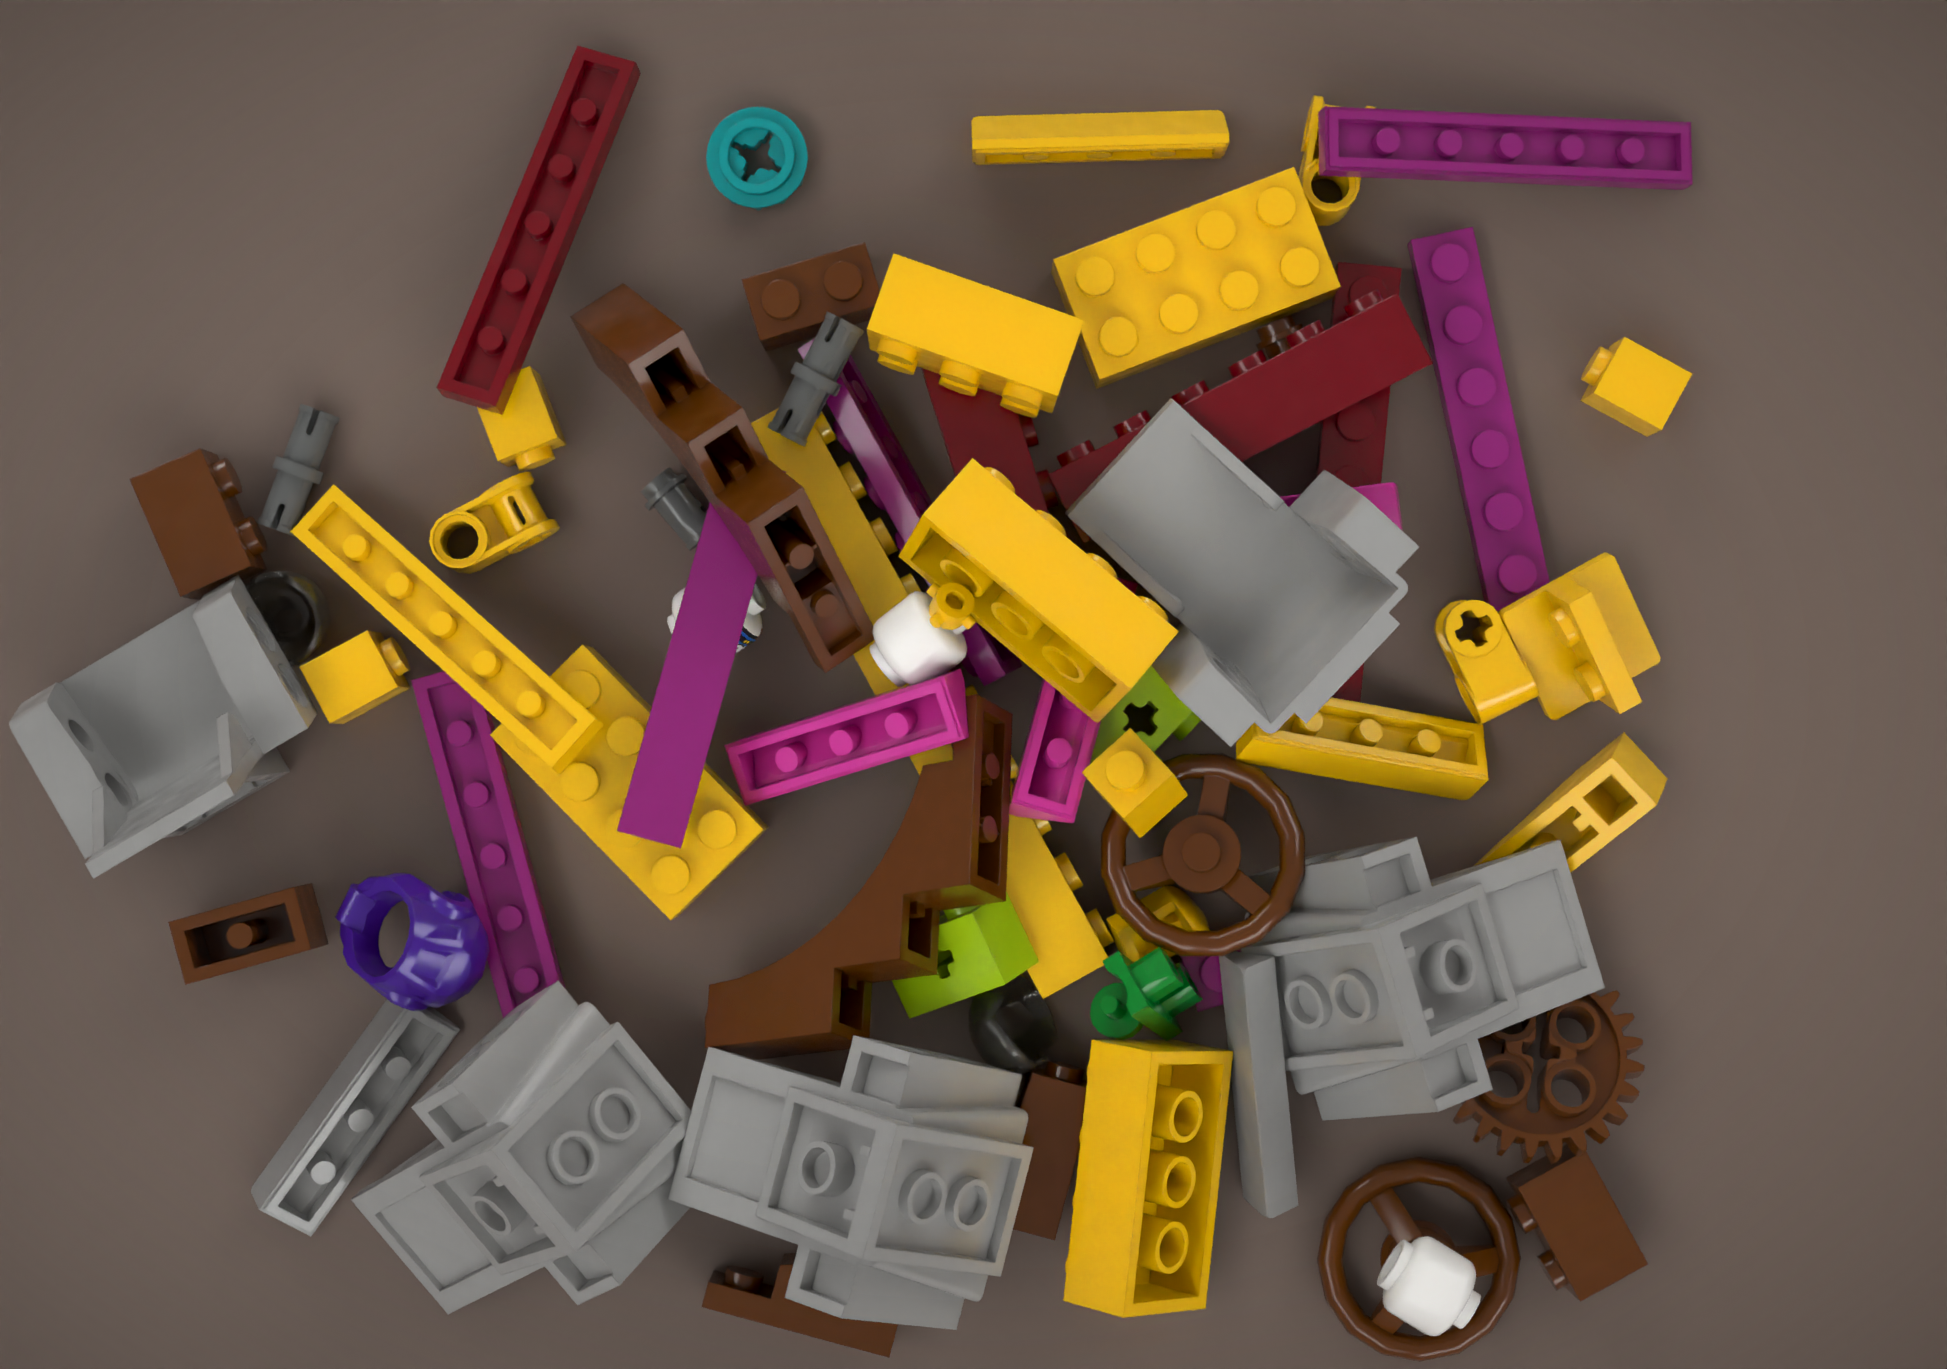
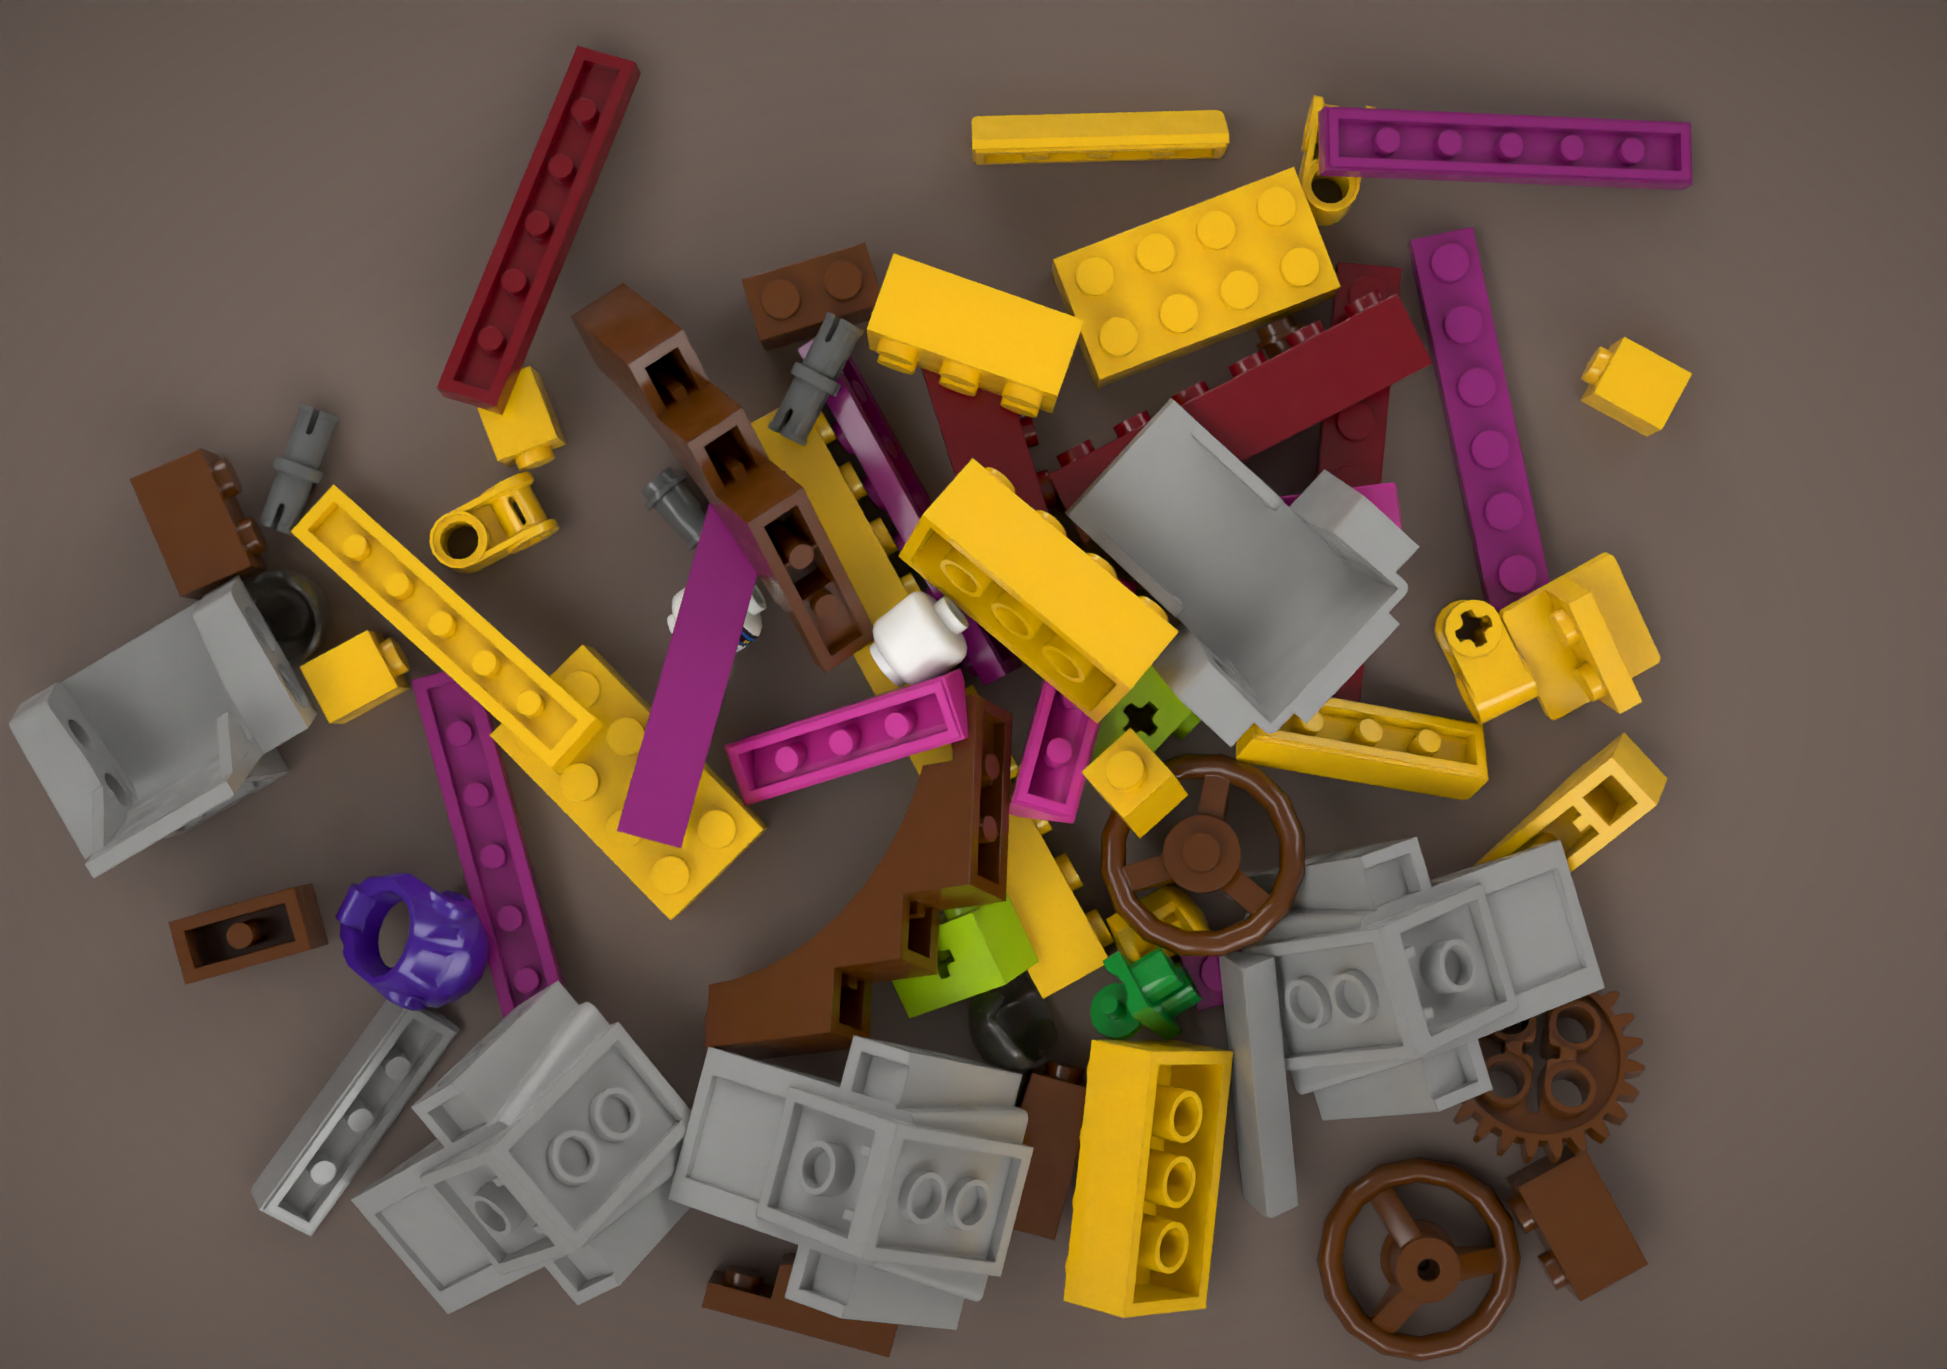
teal gear [706,107,809,211] -> none
yellow piece [926,582,977,630] -> none
white head [1377,1236,1481,1336] -> none

